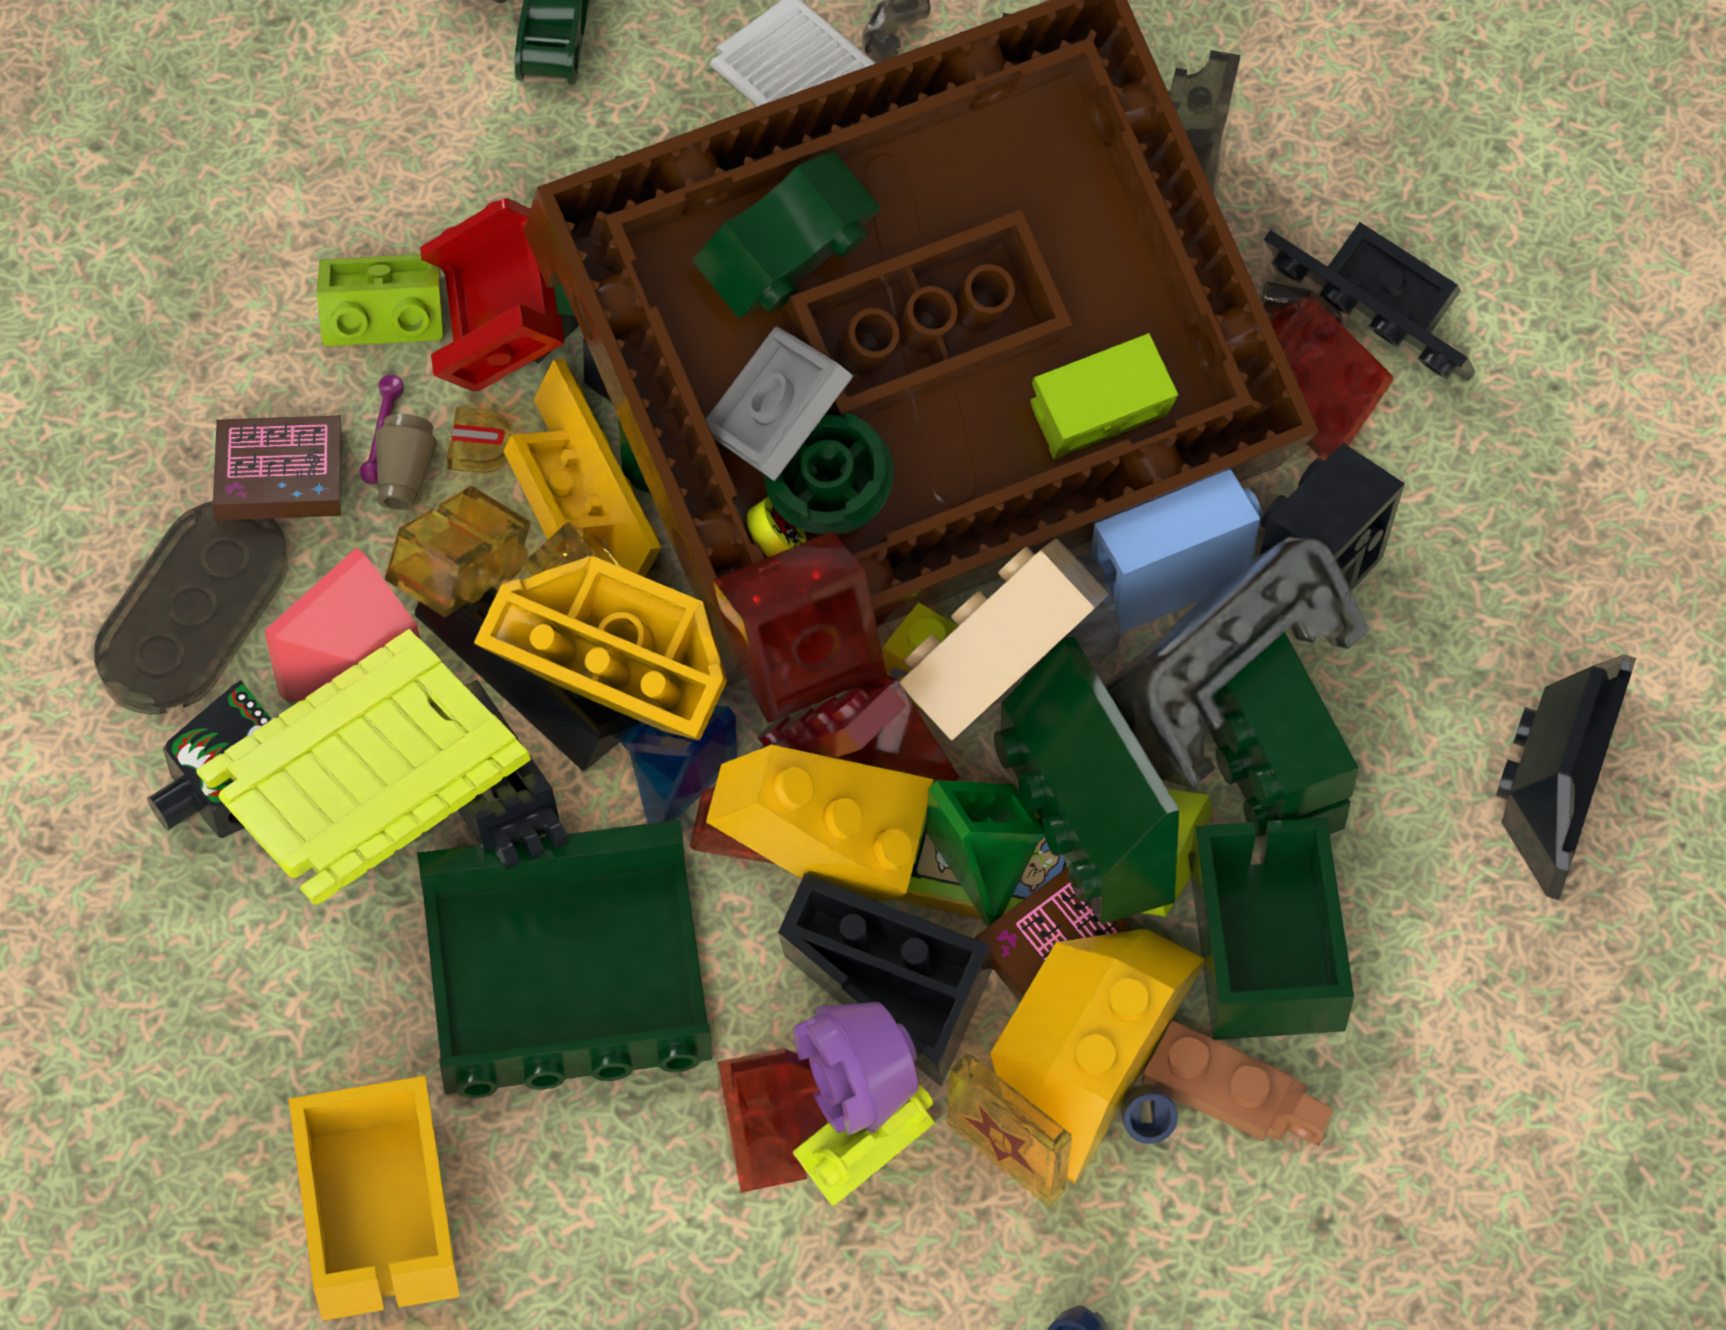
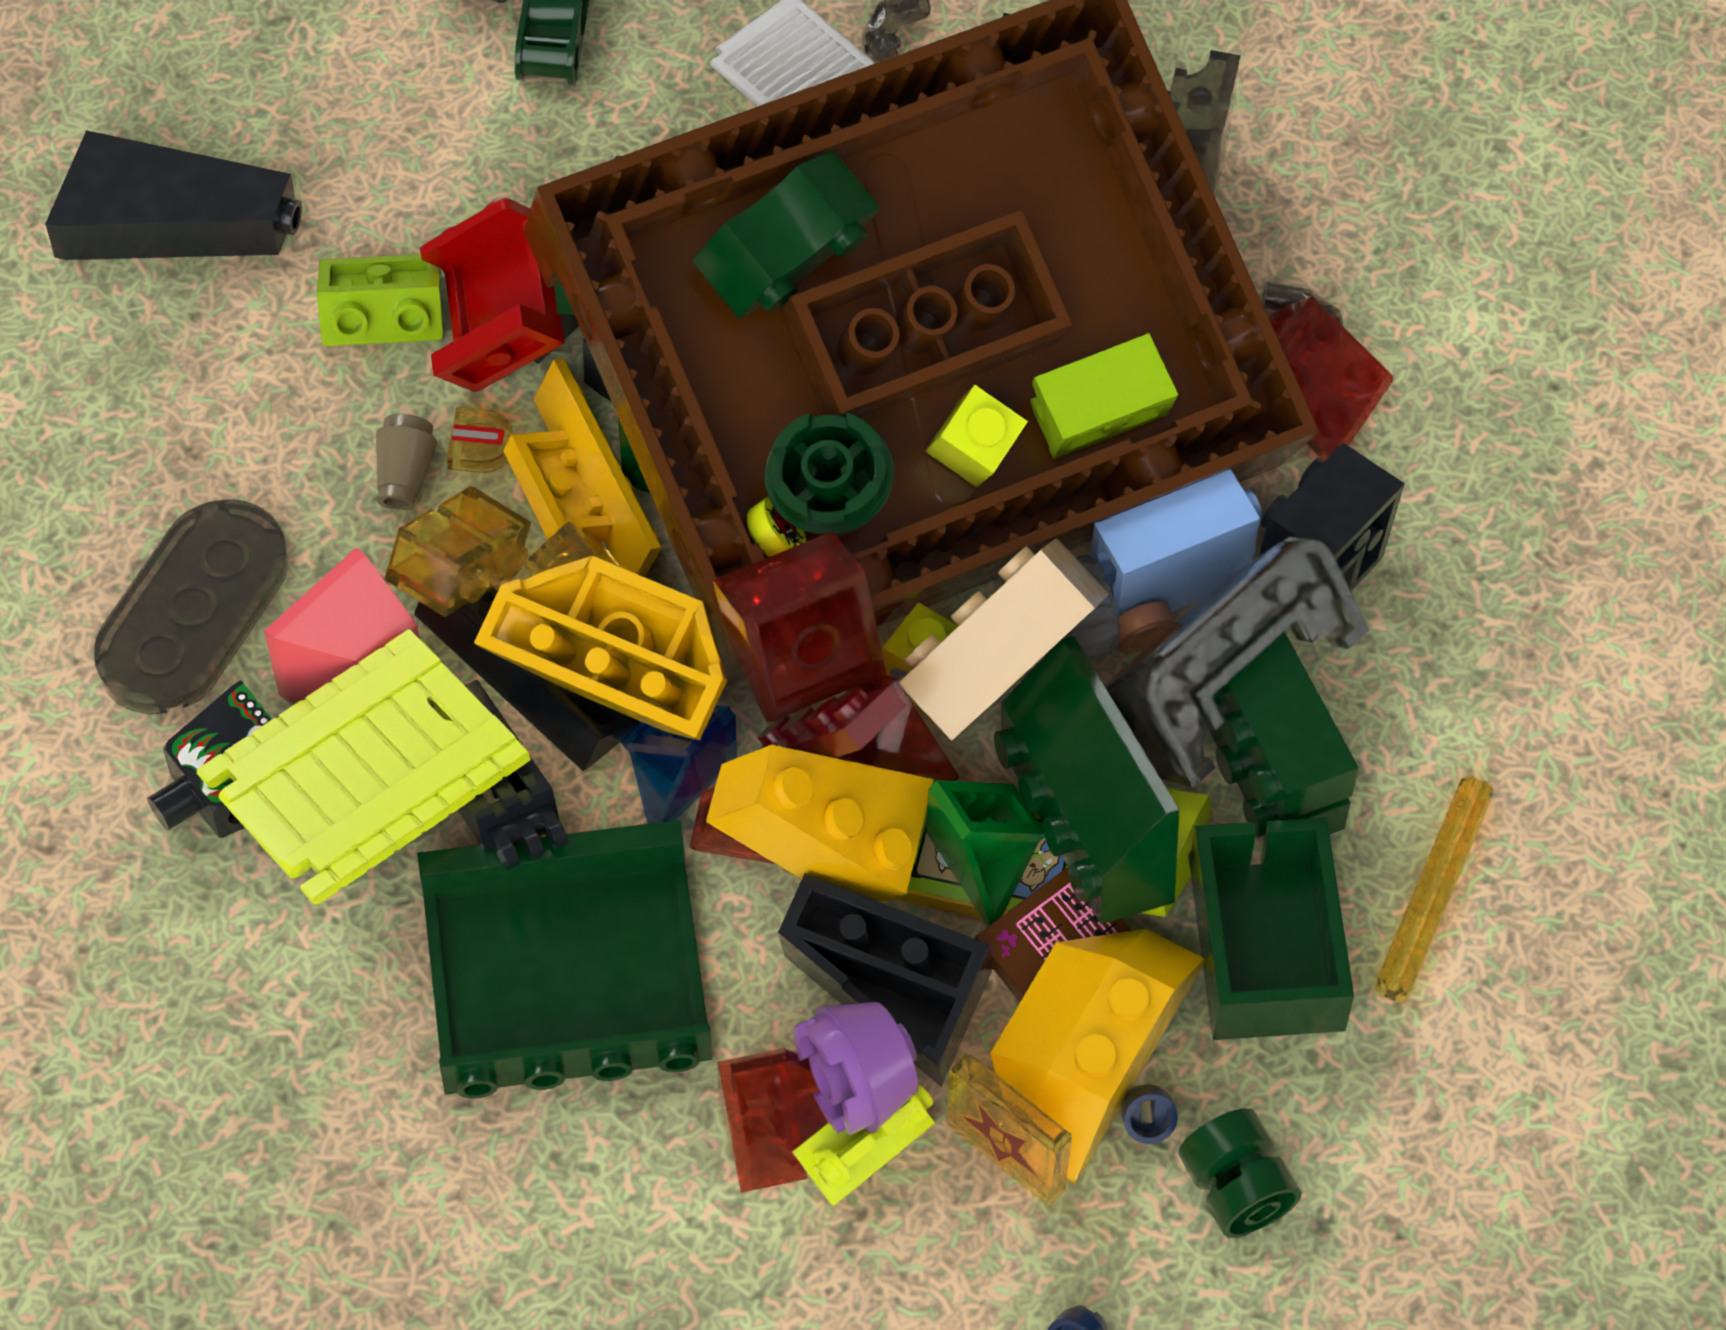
reddish brown tile [213,415,342,521] -> none
yellow piece [288,1076,460,1321] -> none
magenta hinge [360,374,404,484] -> none
light grey tile [705,326,853,481] -> none
nougat hinge [1142,1020,1333,1146] -> none
black bracket [1263,222,1475,381] -> none
black wedge [1496,654,1636,900] -> none
none -> black slope [45,130,302,260]
none -> neon yellow brick [925,385,1028,487]
none -> nougat tile [1110,601,1177,654]
none -> dark green wheel [1178,1108,1302,1238]
none -> clear yellow axle [1375,776,1493,1003]

